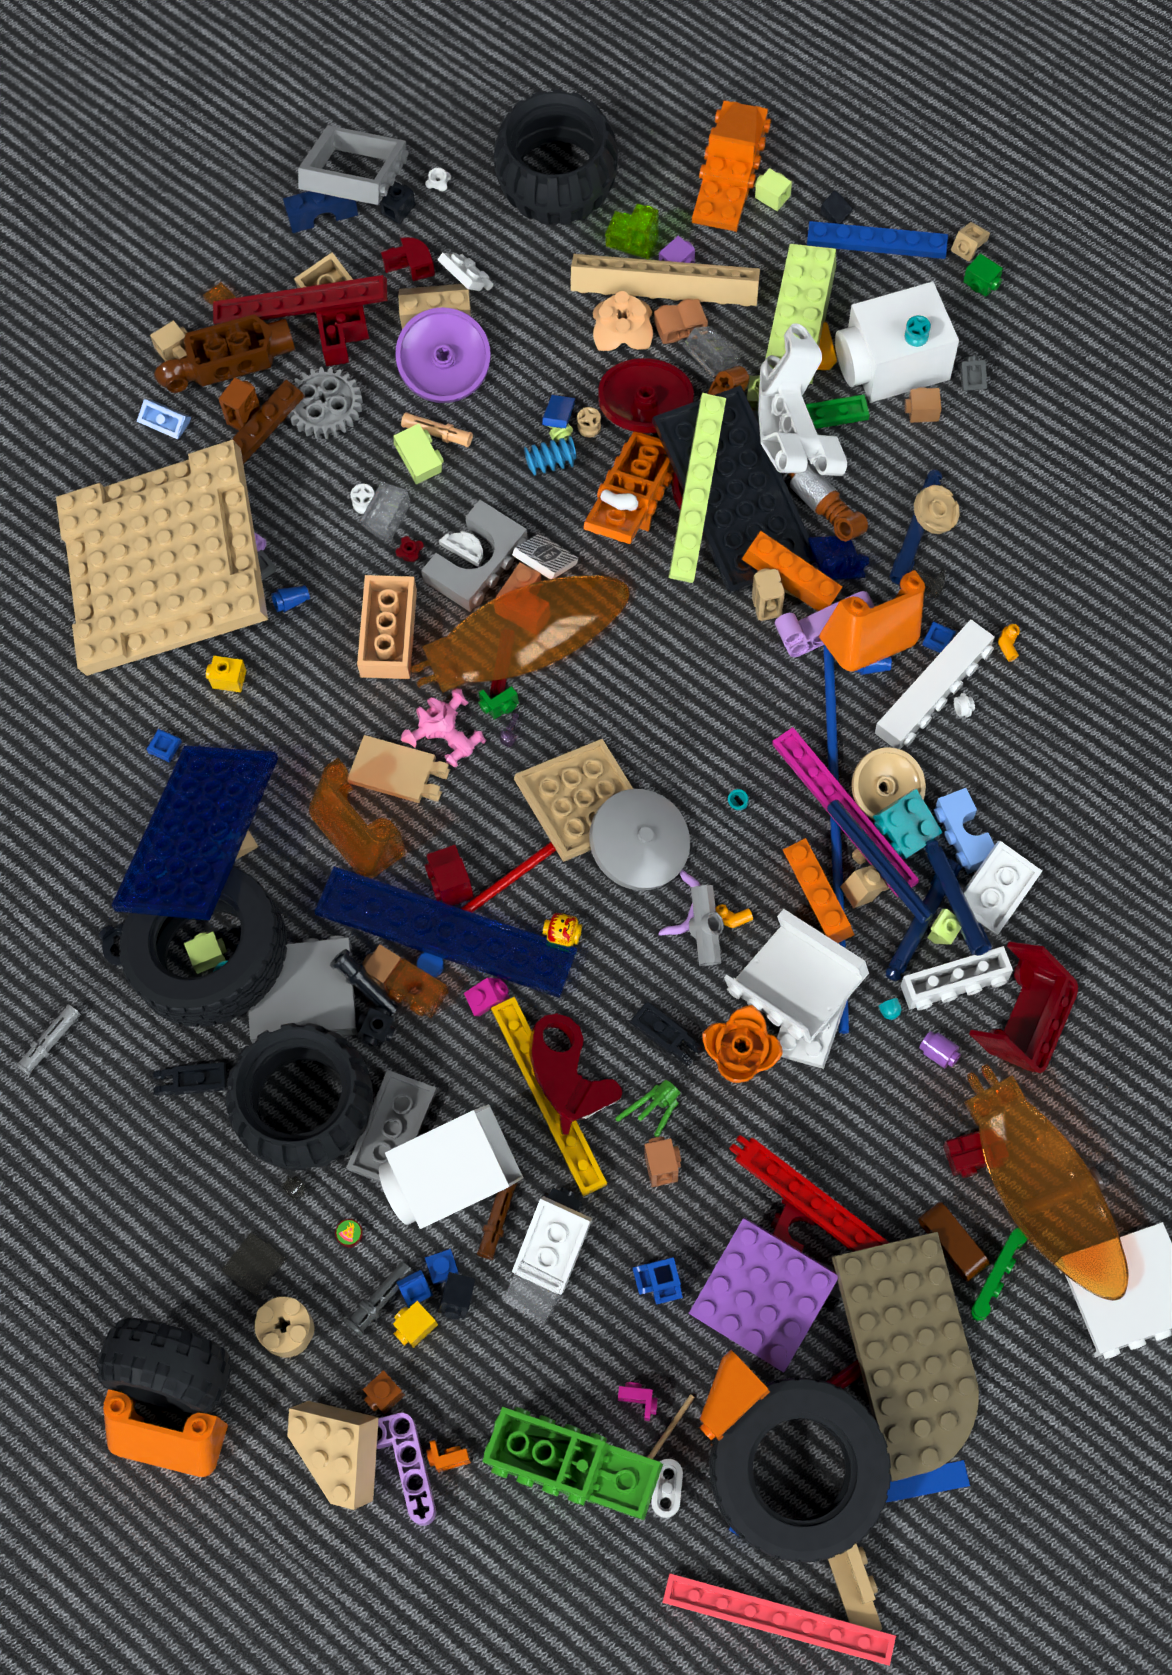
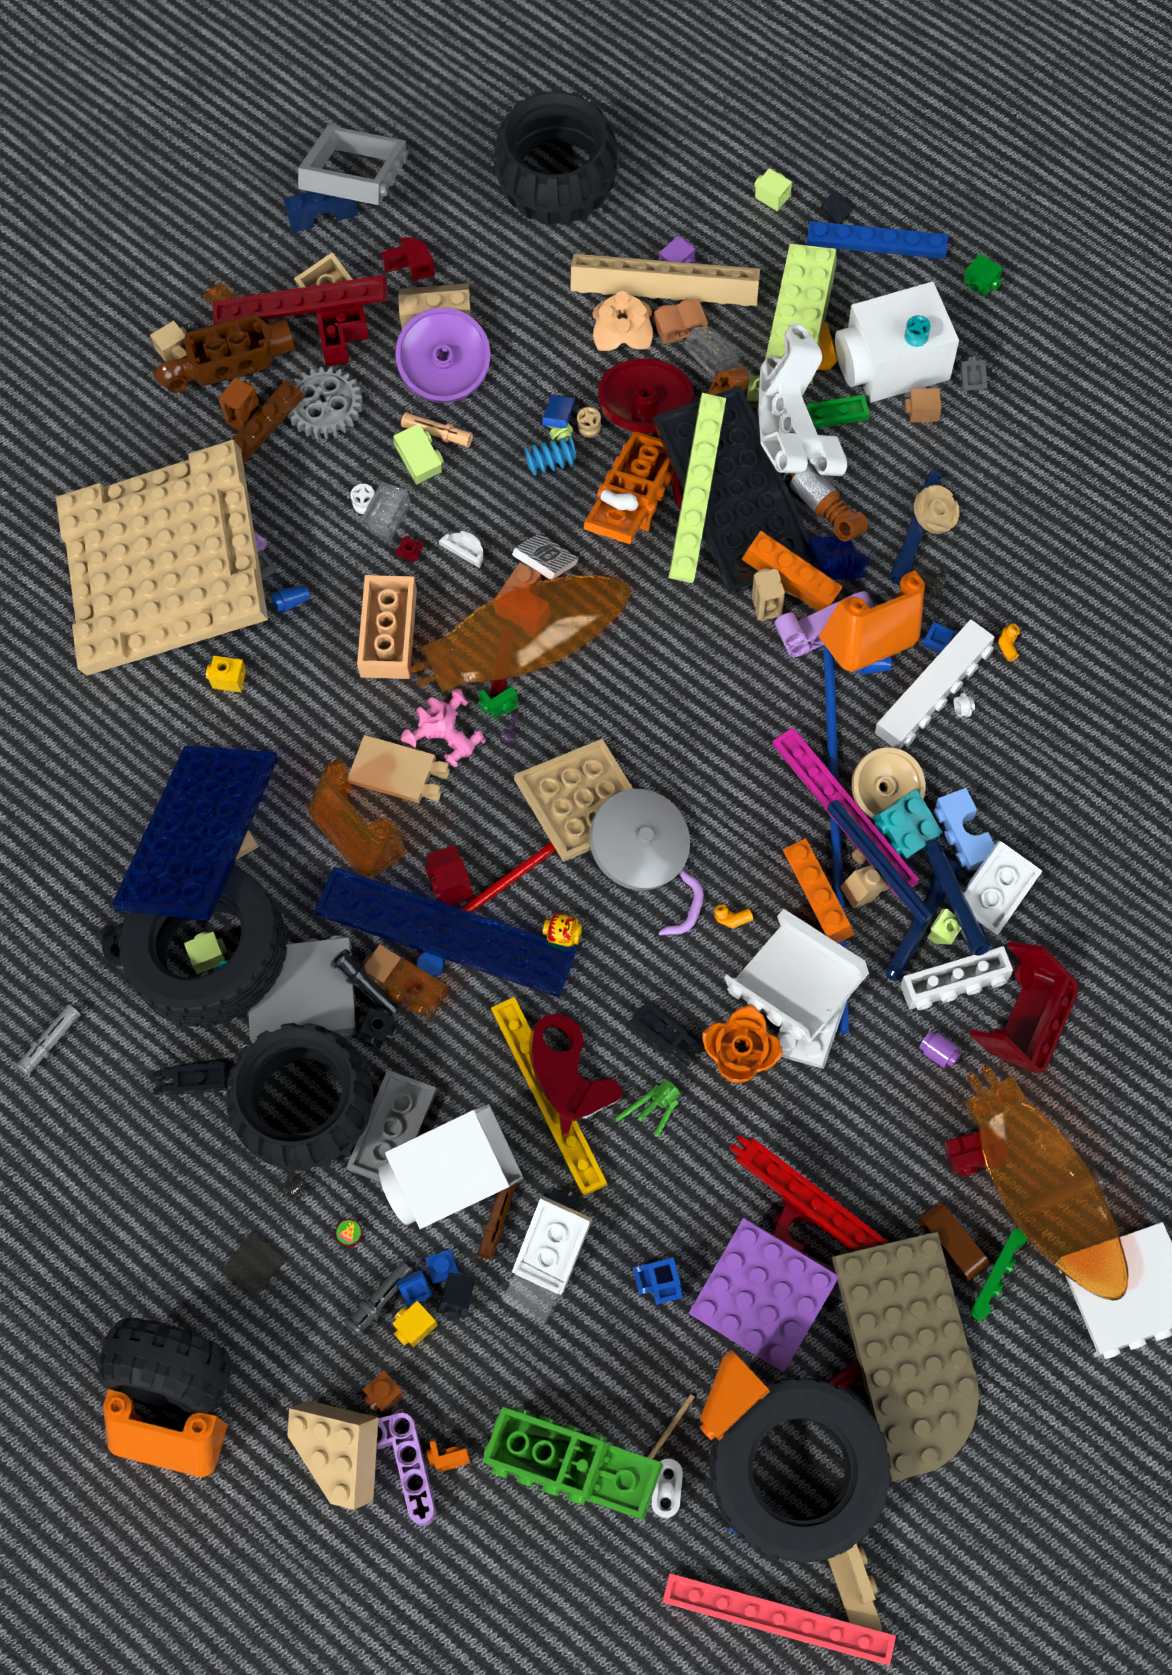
light blue slope [137,399,191,439] -> none
blue tile [146,729,182,762] -> none
tan brick [255,1297,314,1358] -> none
black brick [379,181,416,224] -> none
light grey arch [421,500,528,612] -> none
white plate [425,168,451,191] -> none
white plate [438,252,493,291] -> none
dark pink bracket [464,977,510,1016] -> none
clear neon green brick [605,203,659,260] -> none
dark pink bracket [618,1382,658,1421] -> none
nougat brick [645,1137,681,1187] -> none
light grey piece [689,885,724,966] -> none
orange wedge [692,100,771,232] -> none
teal hinge [728,789,749,811] -> none
teal hinge [878,998,902,1020] -> none
blue sticker [886,1460,970,1503] -> none
tan bracket [951,222,990,261] -> none

